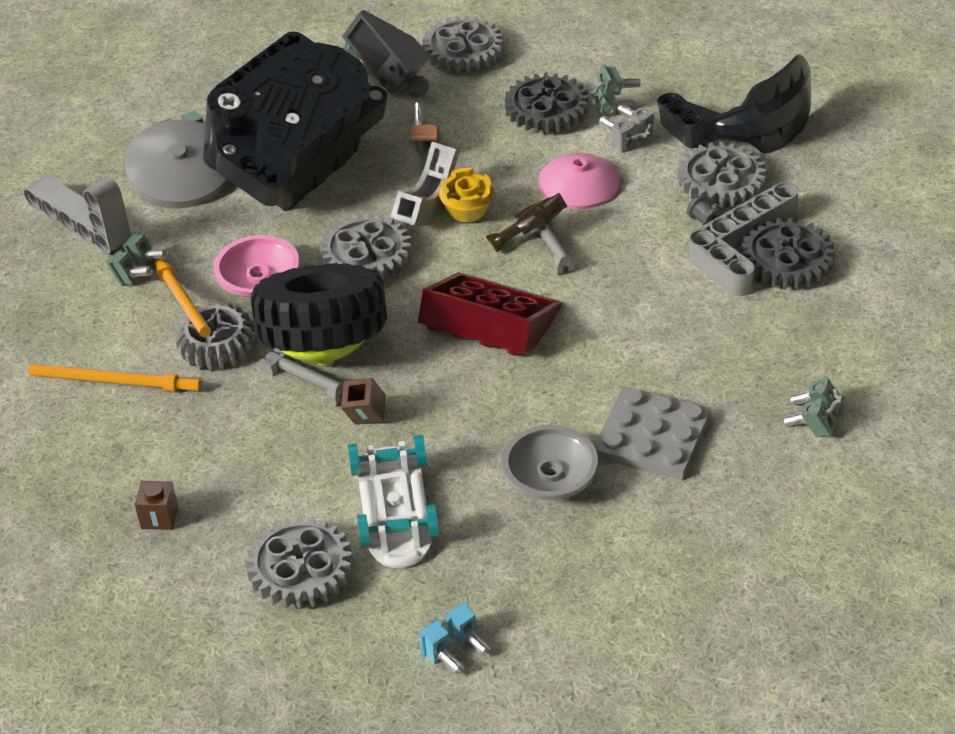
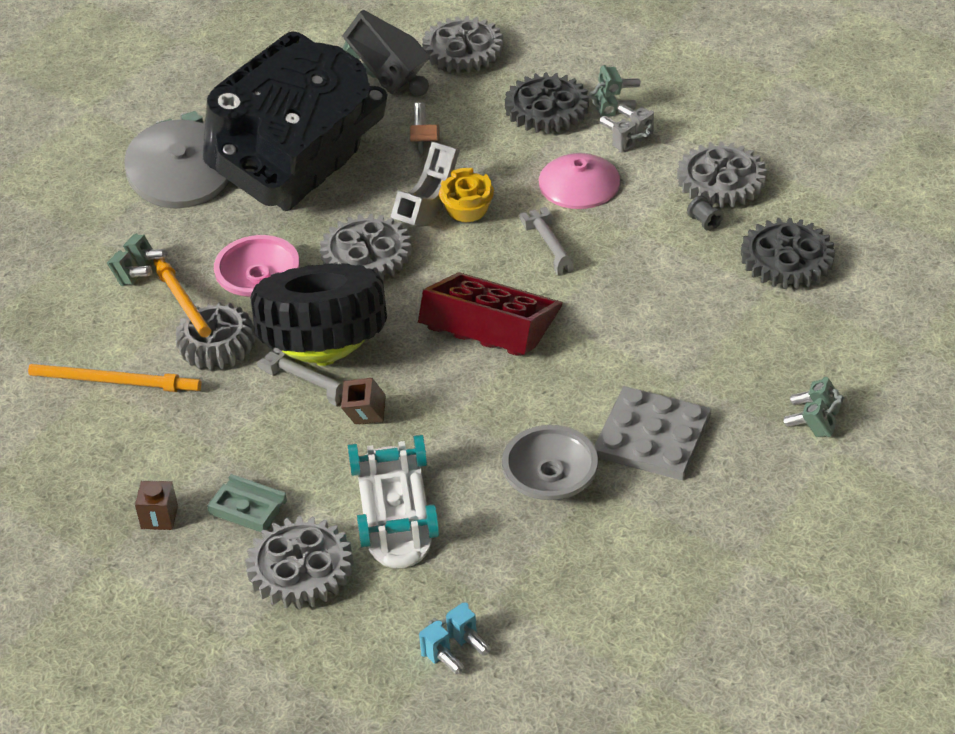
light grey beam [23,175,131,254] -> none
dark brown animal [486,193,568,252] -> none
black piece [657,54,811,154] -> none
light grey beam [688,182,799,296] -> none
none -> sand green plate [207,474,287,532]

